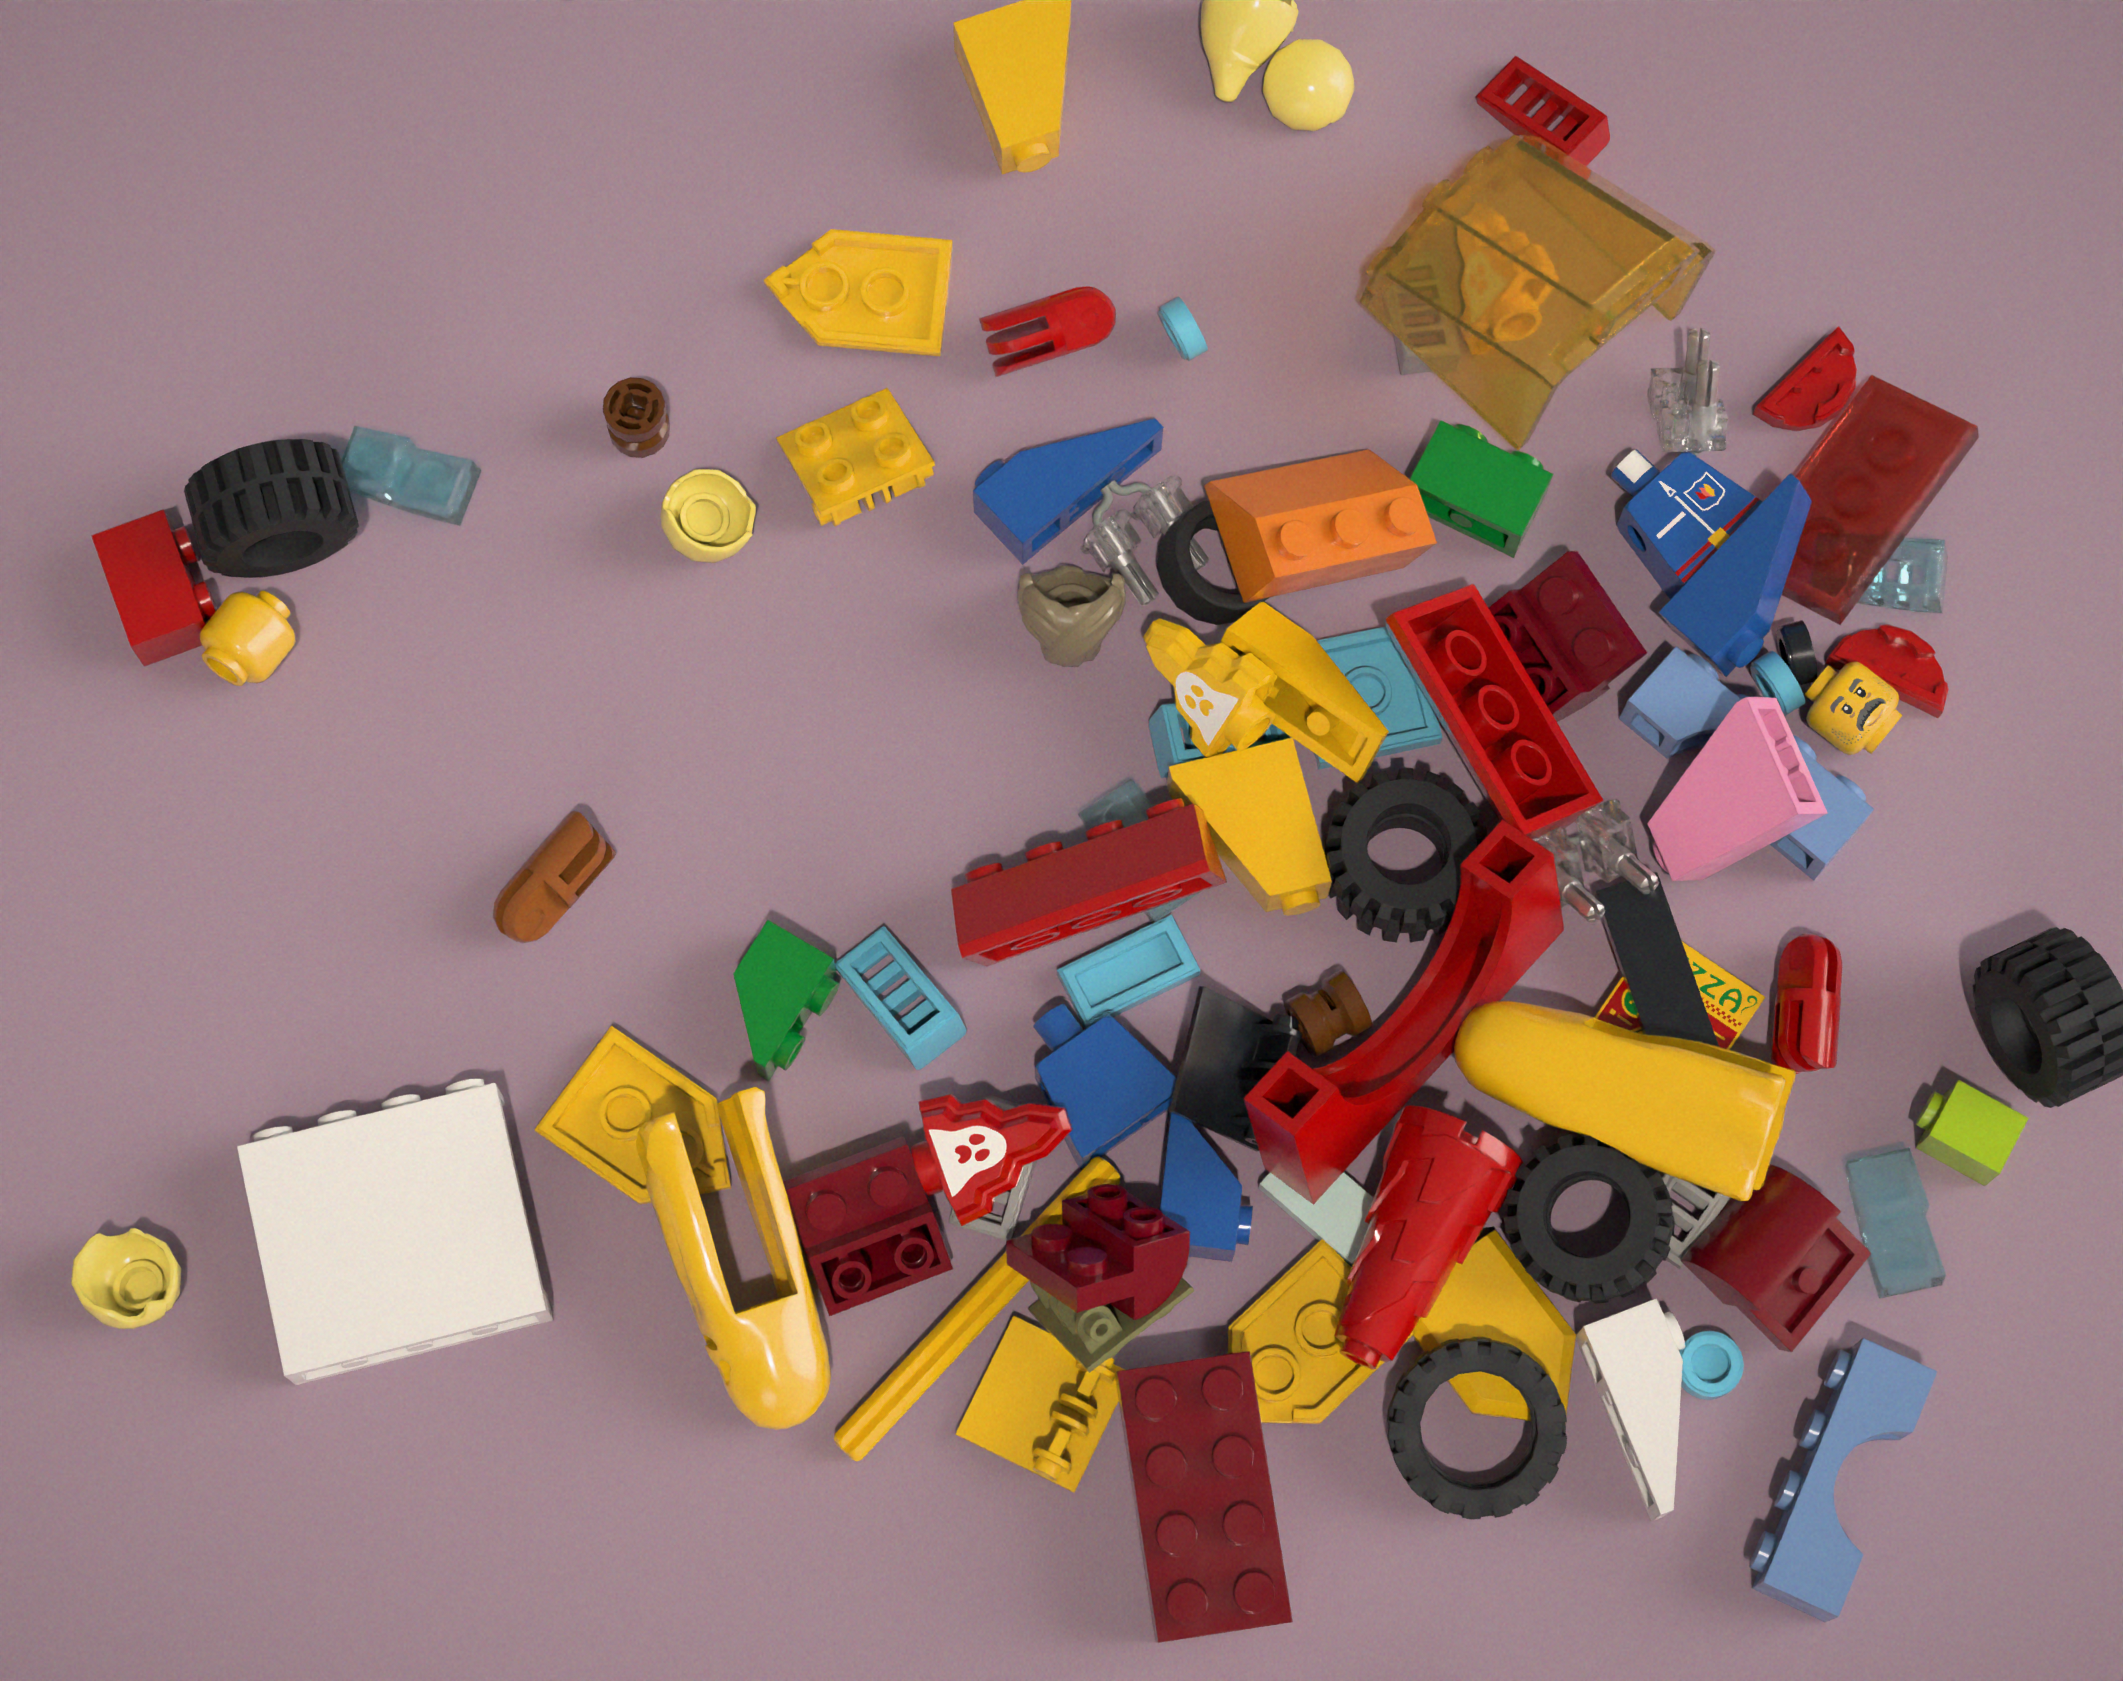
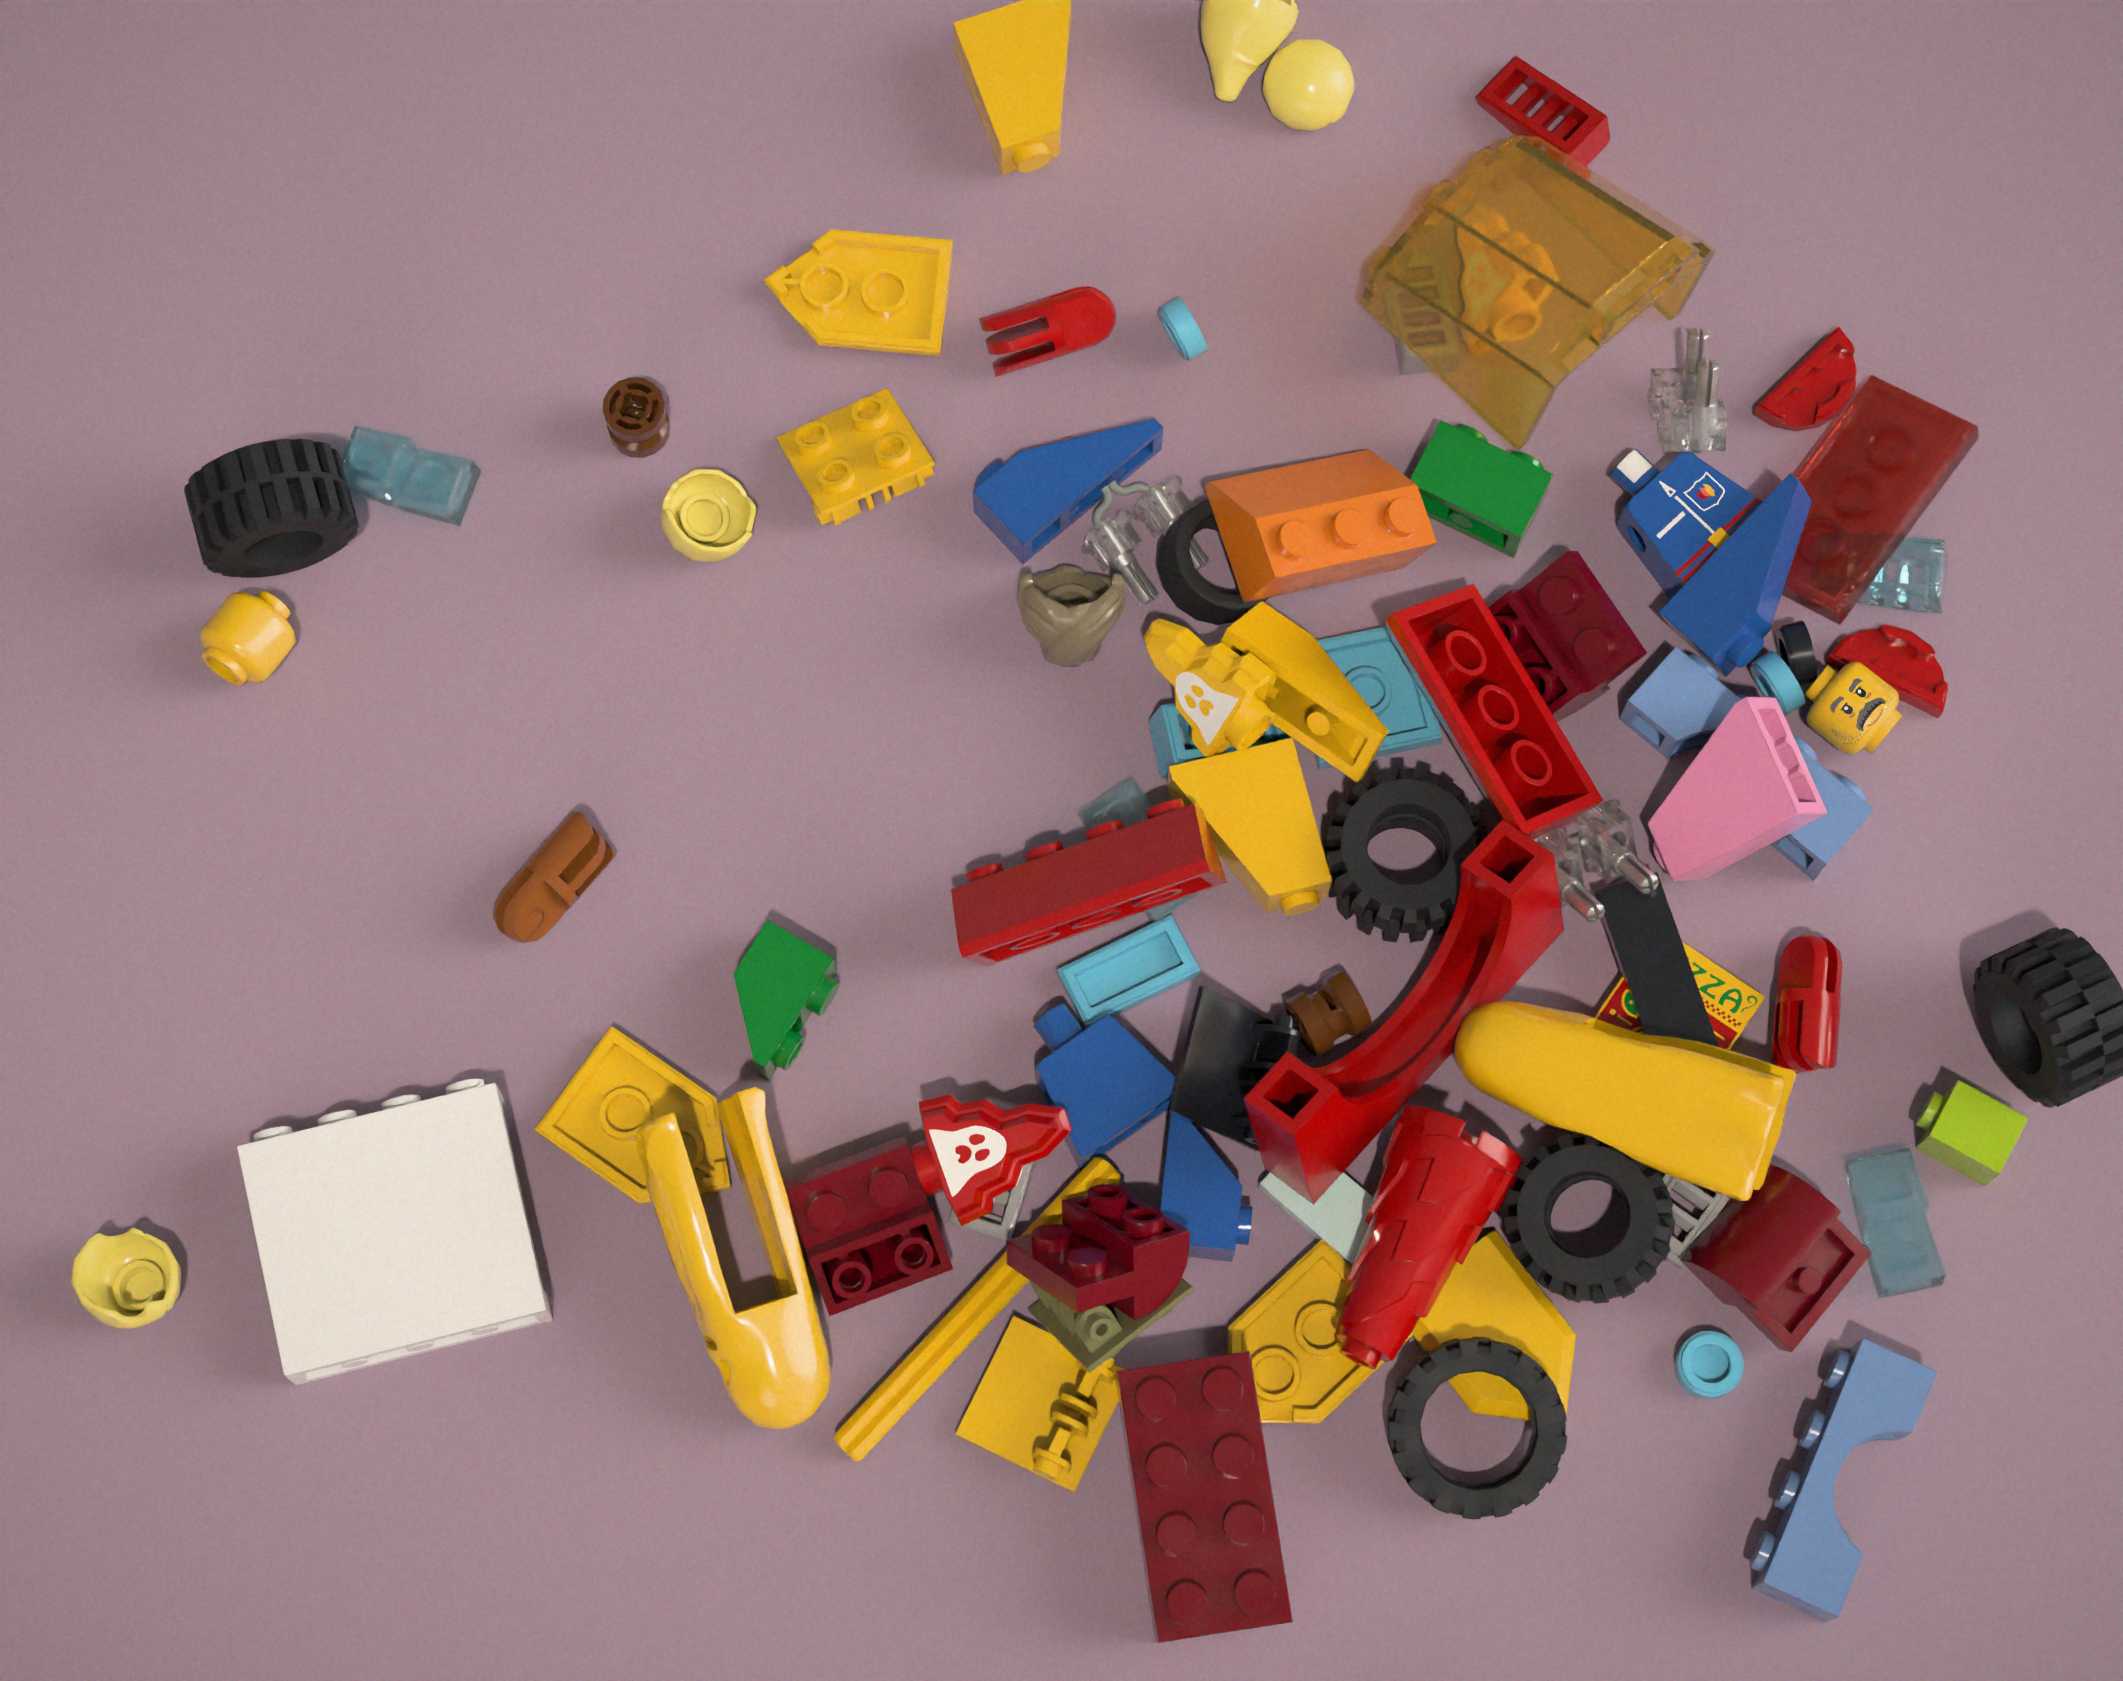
red brick [91,509,217,667] -> none
medium azure slope [835,926,967,1070] -> none
white slope [1576,1299,1685,1522] -> none

